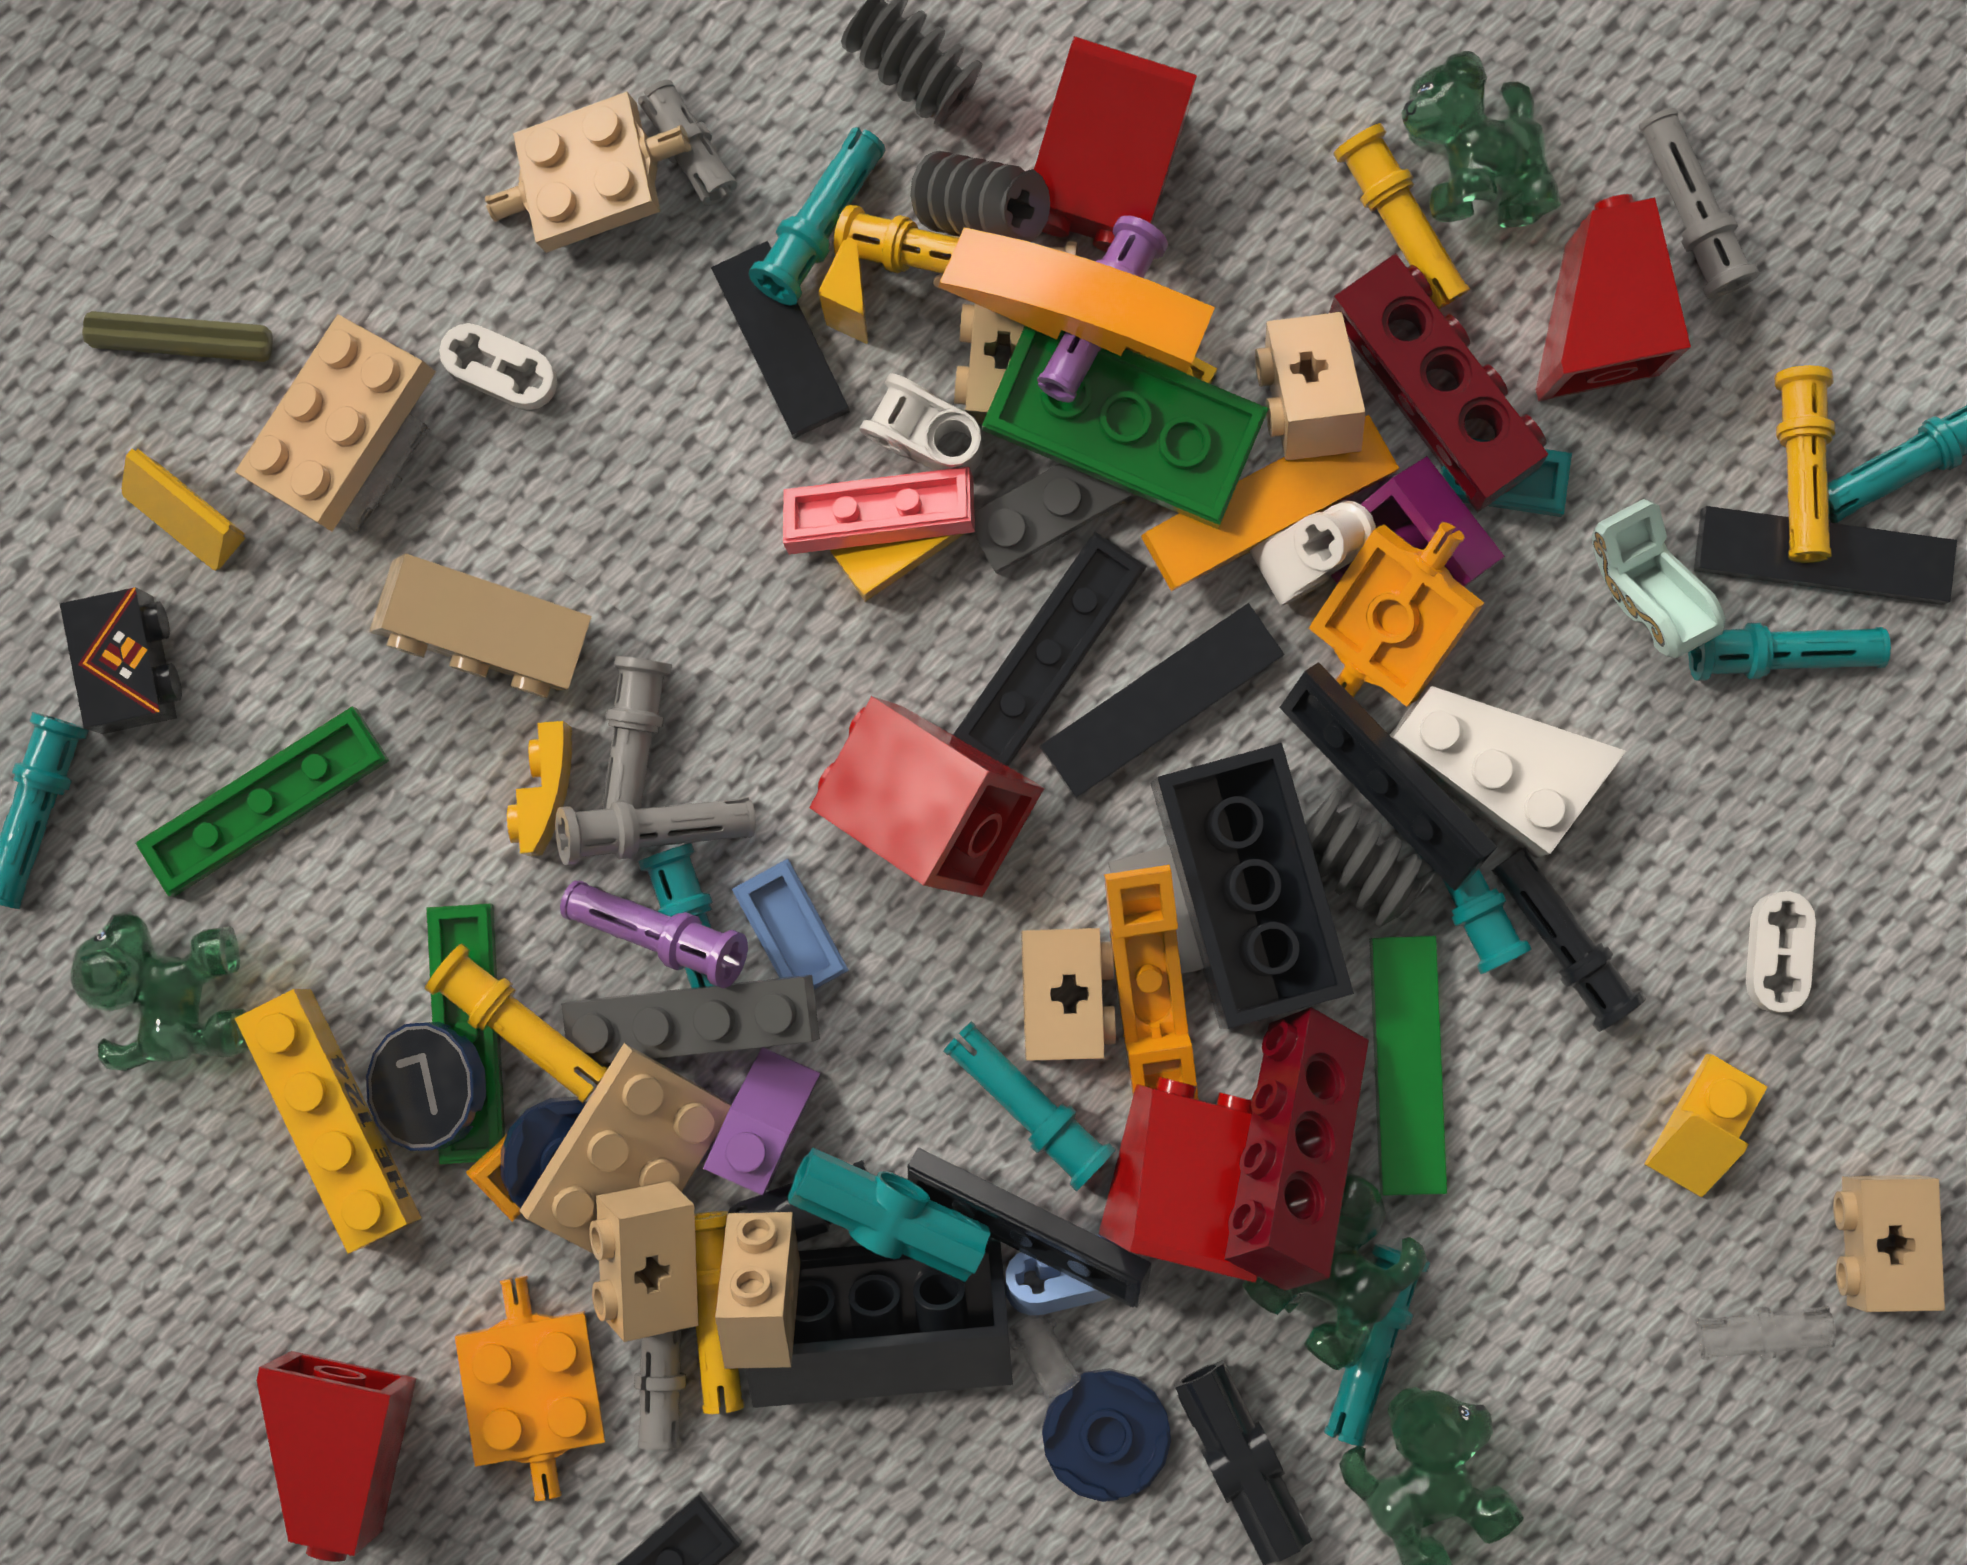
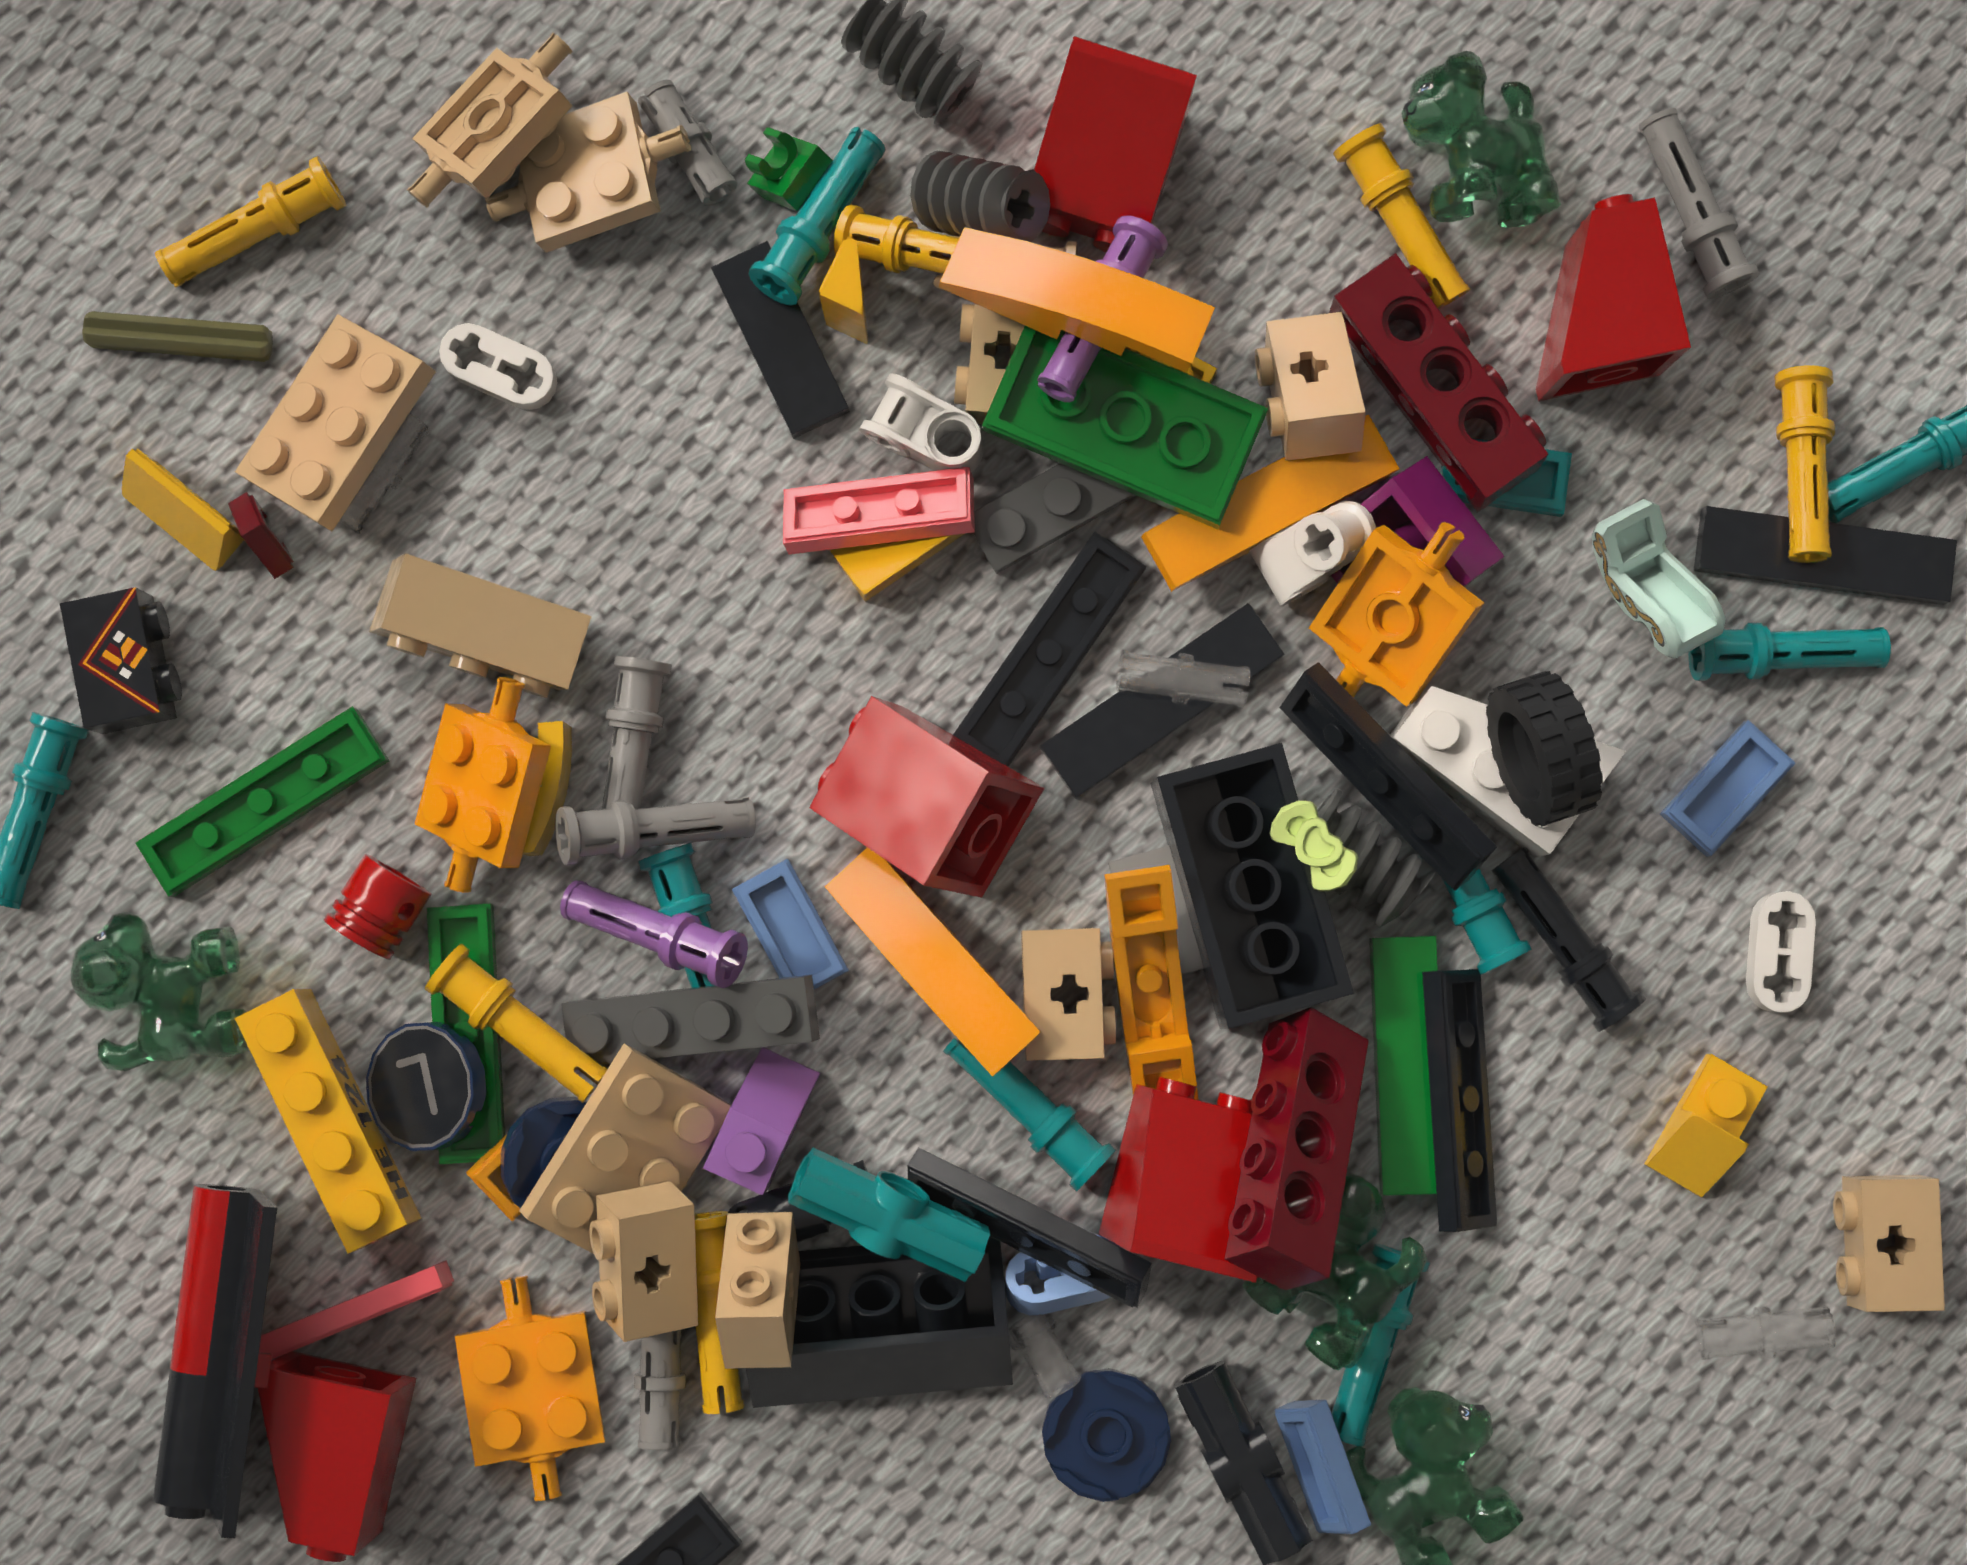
none -> black door [153,1184,277,1538]
none -> yellow pin [155,156,347,288]
none -> dark red tile [228,492,294,579]
none -> coral tile [259,1260,454,1360]
none -> red piece [323,854,432,960]
none -> tan plate [407,32,573,208]
none -> light orange plate [414,677,551,893]
none -> green tile [744,127,833,211]
none -> light orange slope [825,847,1041,1077]
none -> clear pin [1116,650,1250,708]
none -> yellowish green piece [1270,800,1358,891]
none -> medium blue tile [1274,1400,1371,1534]
none -> black tile [1422,969,1497,1232]
none -> black tyre [1486,671,1603,827]
none -> medium blue tile [1660,720,1796,857]

